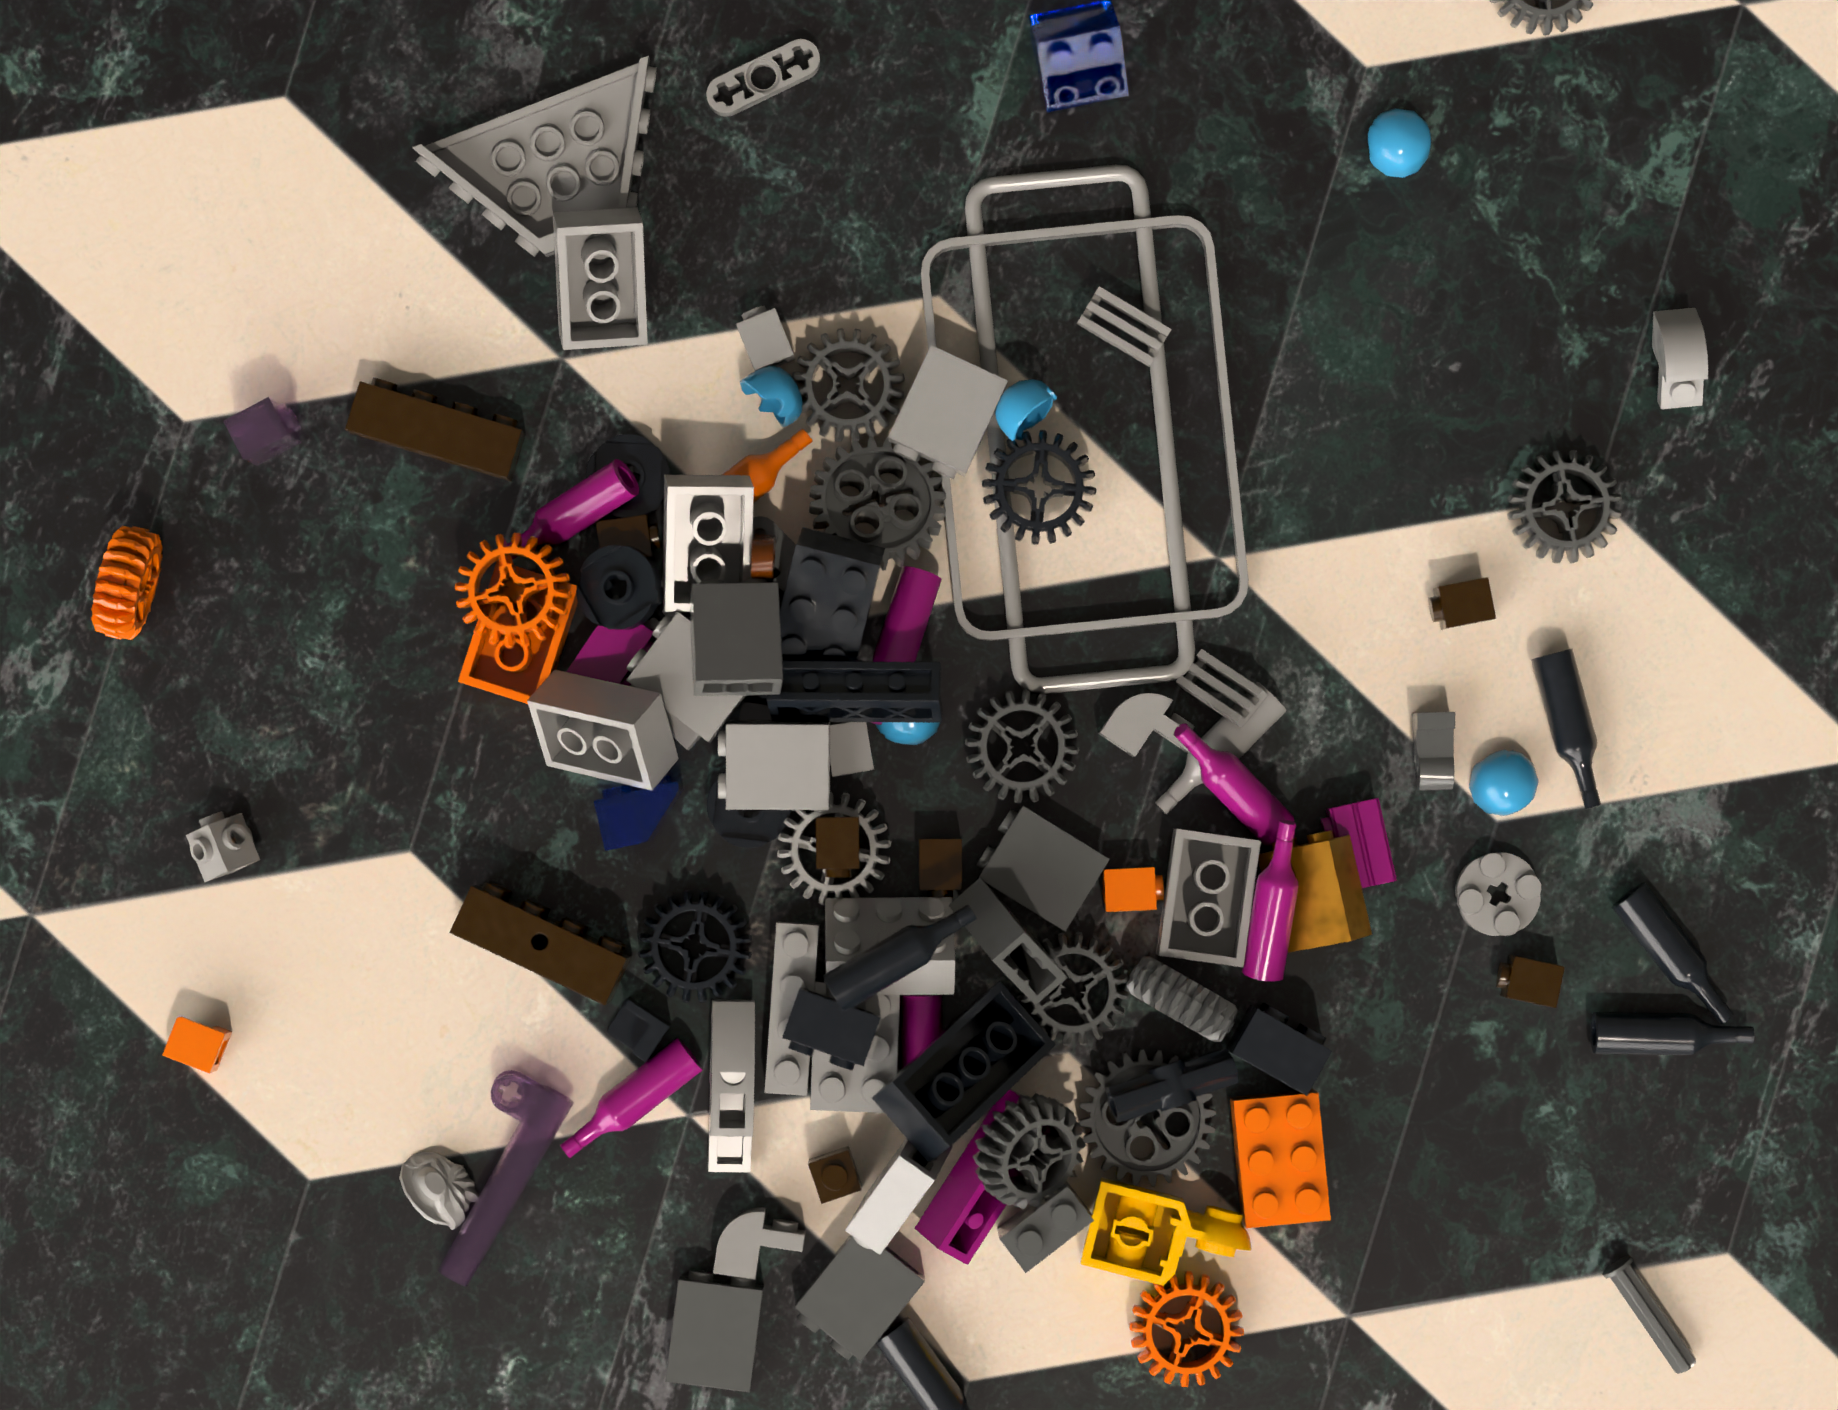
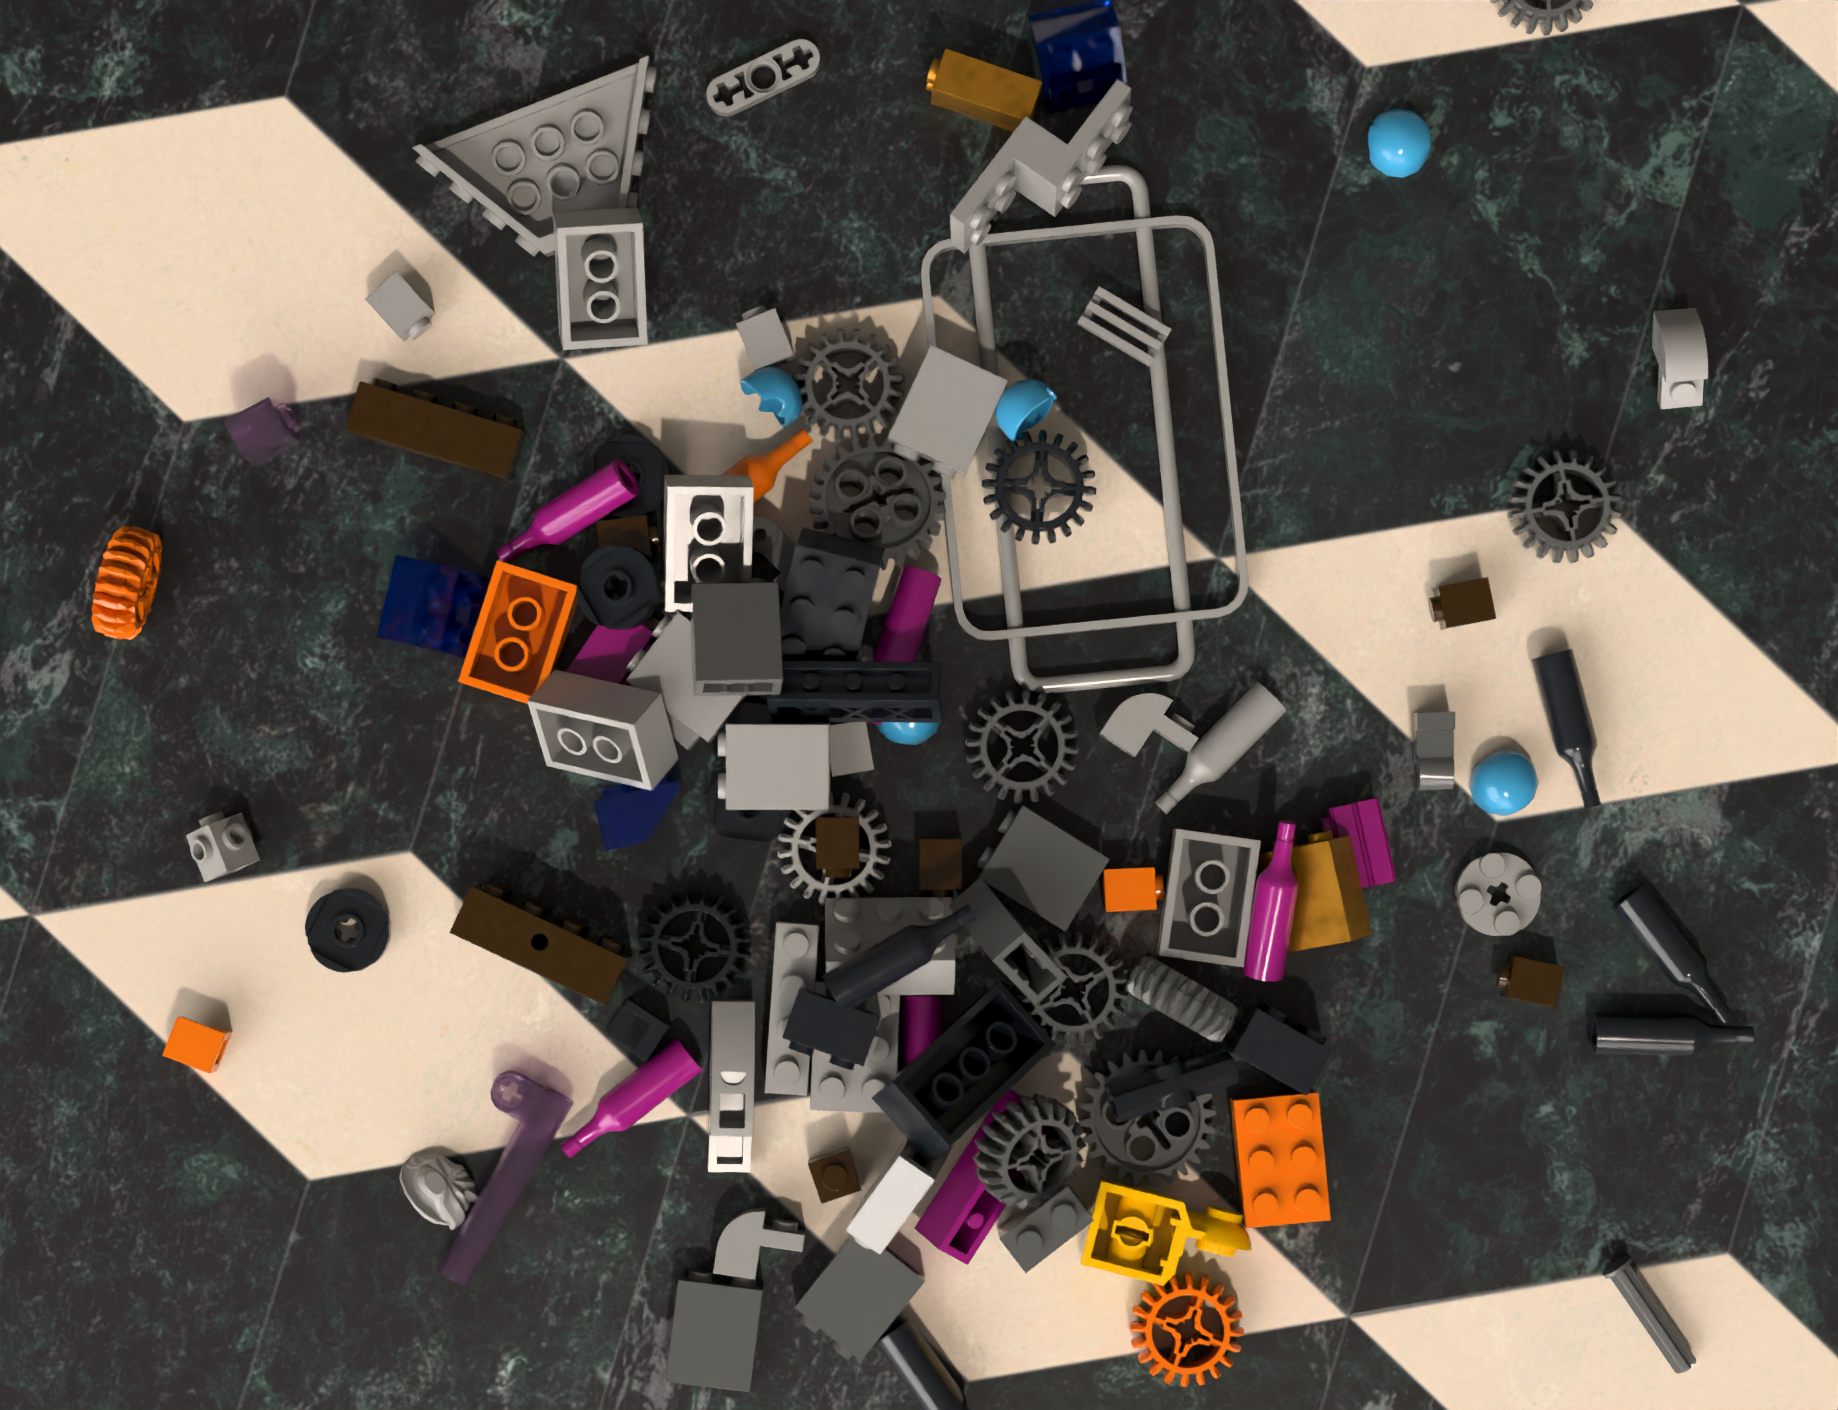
orange gear [455,533,572,649] -> none
reddish brown beam [751,534,776,579] -> none
magenta piece [1174,723,1294,846] -> none
light grey tile [1176,649,1268,728] -> none
none -> black plate [305,888,391,973]
none -> light grey brick [365,271,435,341]
none -> clear blue slope [377,555,491,658]
none -> pearl gold brick [926,48,1042,132]
none -> light grey bracket [950,79,1133,254]

